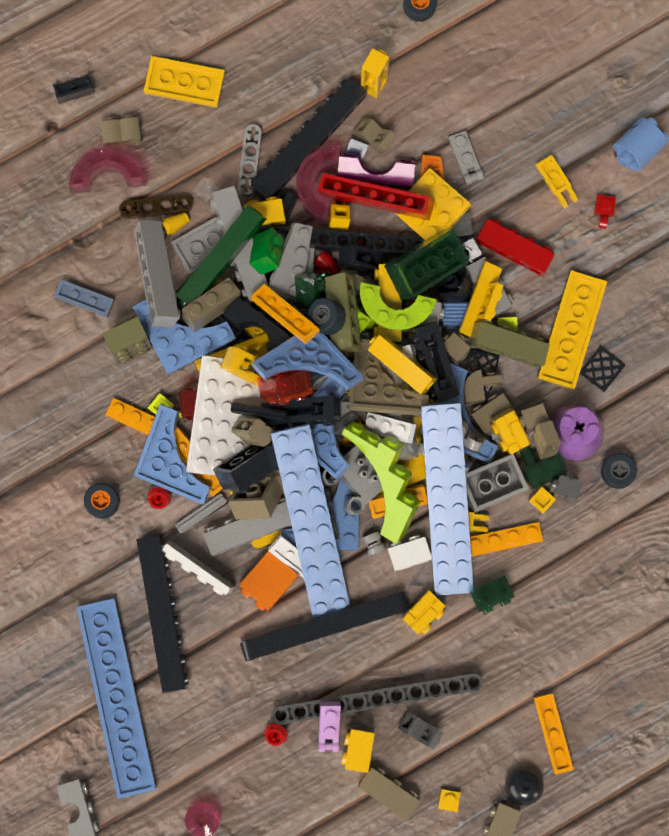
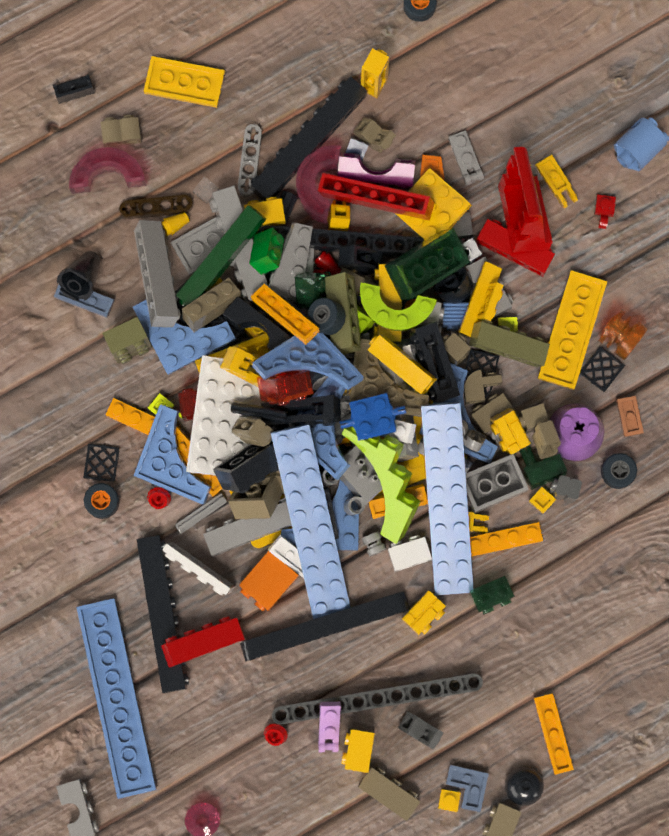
none -> black cone [57,251,101,301]
none -> black window [83,444,120,482]
none -> red brick [161,616,245,668]
none -> blue plate [340,393,406,441]
none -> sand blue plate [446,765,489,812]
none -> red panel [498,147,553,253]
none -> clear orange wheel [598,309,649,360]
none -> nougat plate [616,396,644,437]

